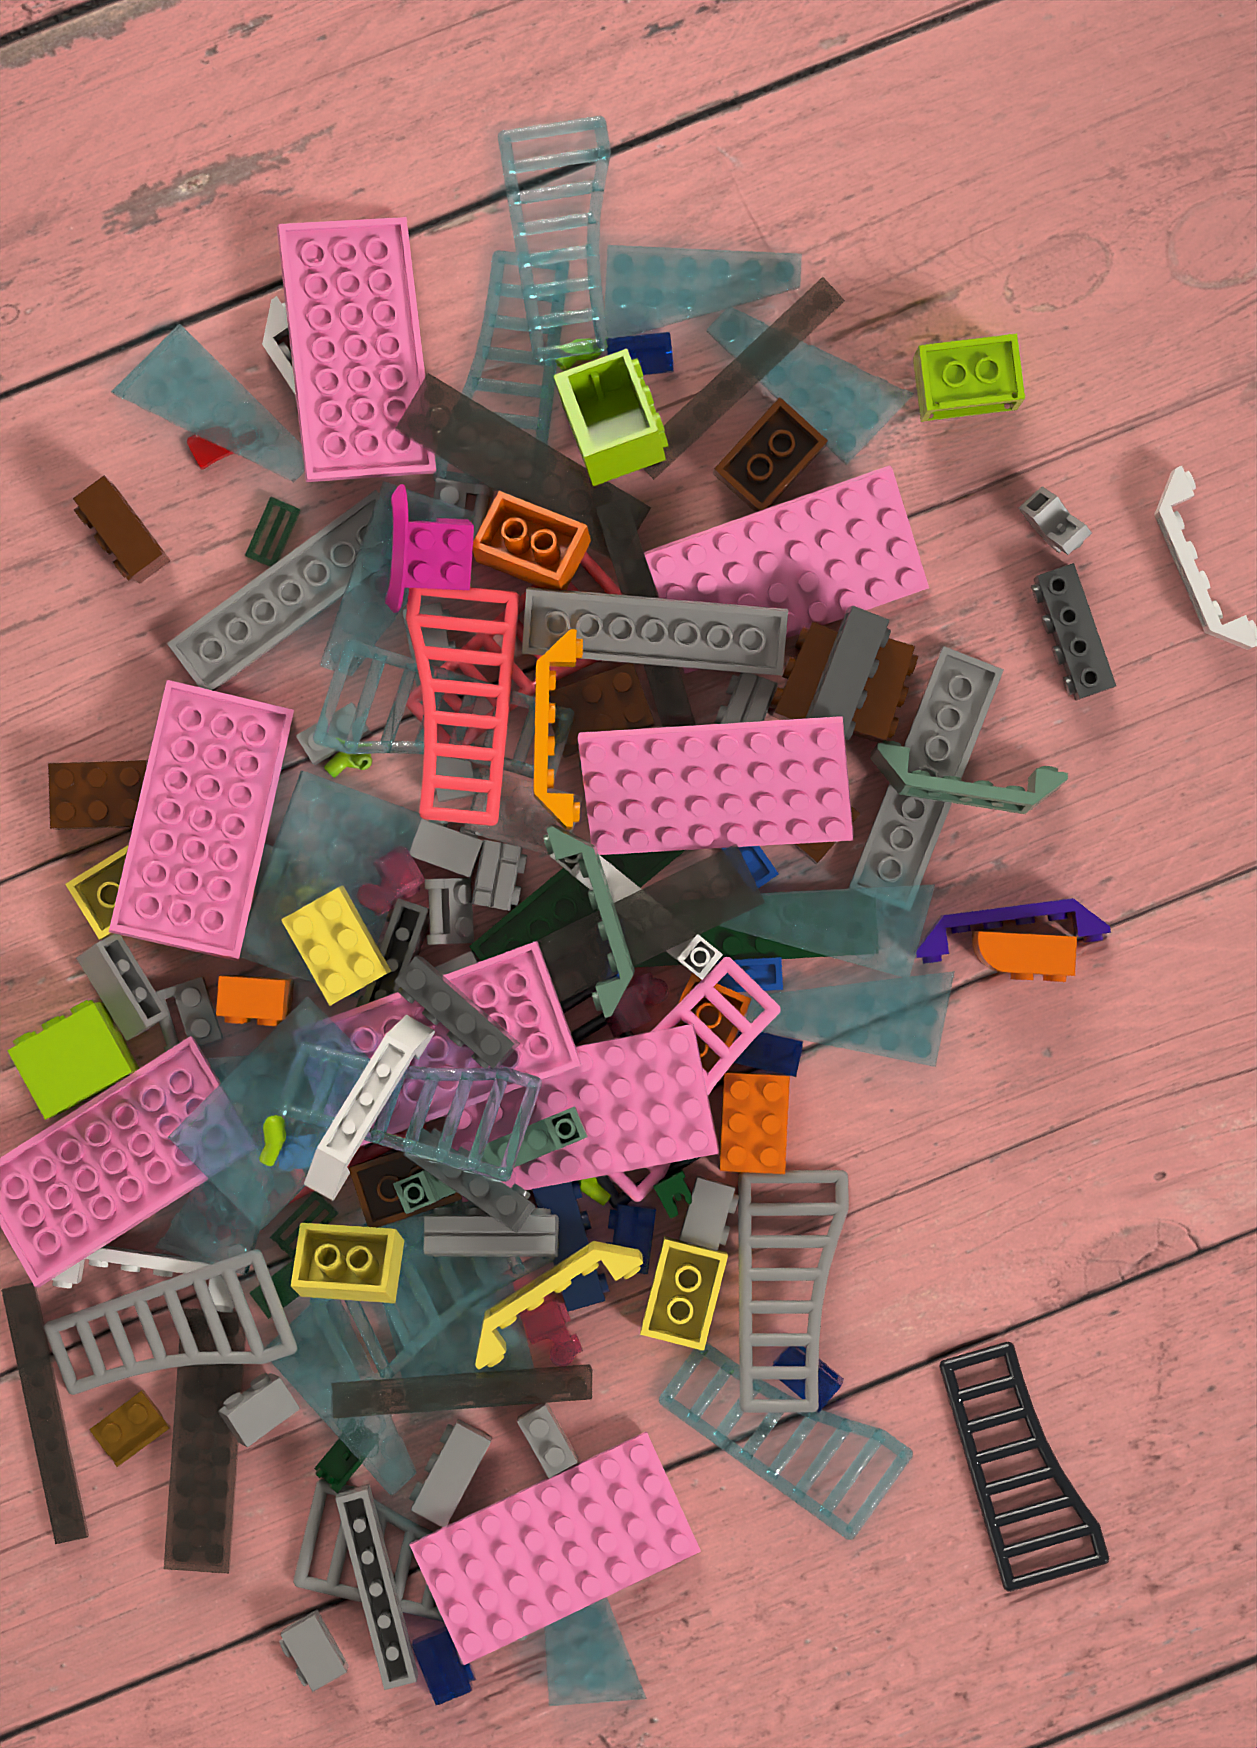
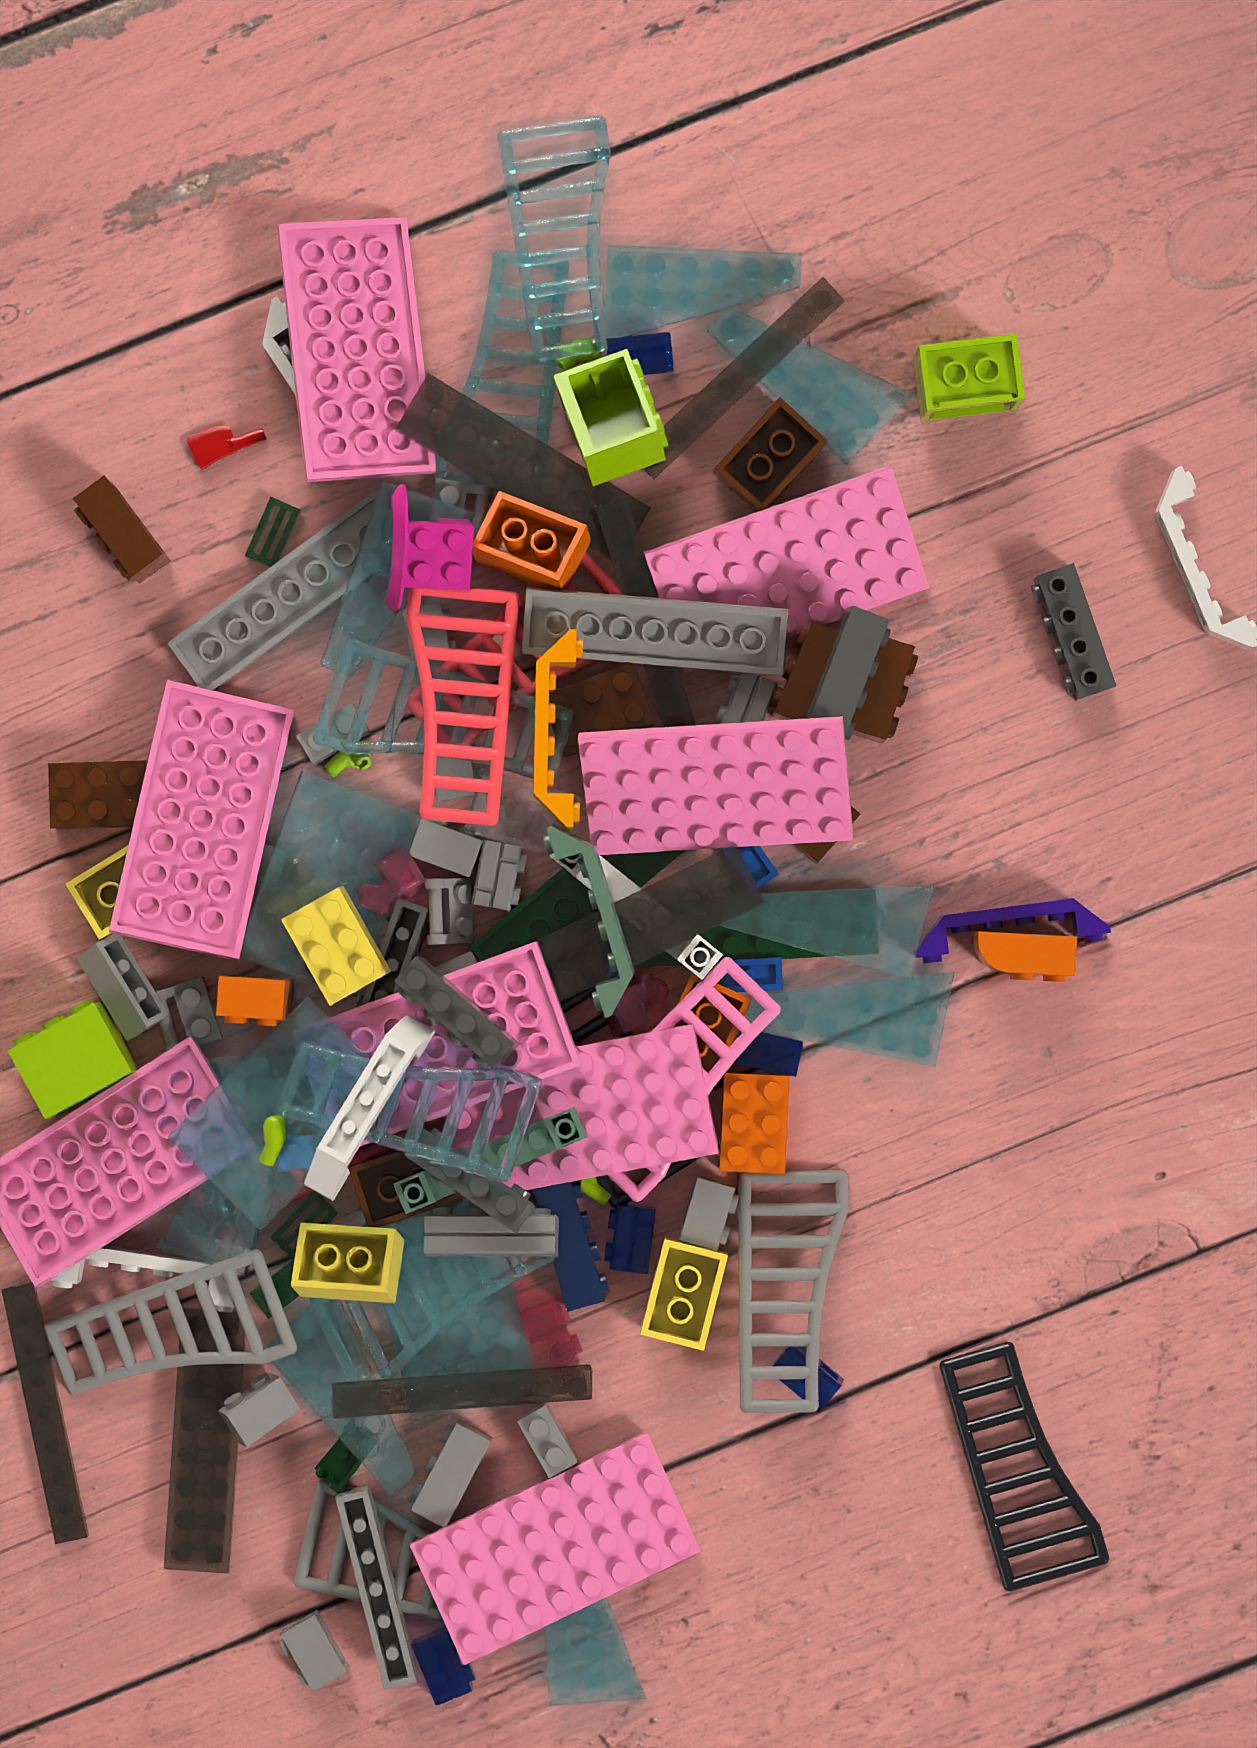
pearl gold plate [89,1390,171,1467] -> none
clear light blue wing [111,324,305,483] -> none
light yellow slope [475,1241,643,1370] -> none
dark green hinge [653,1168,692,1219] -> none
clear light blue bar [659,1342,913,1540] -> none
light grey plate [848,646,1004,911] -> none
sand green slope [870,741,1068,814] -> none
light grey brick [1019,487,1092,555] -> none

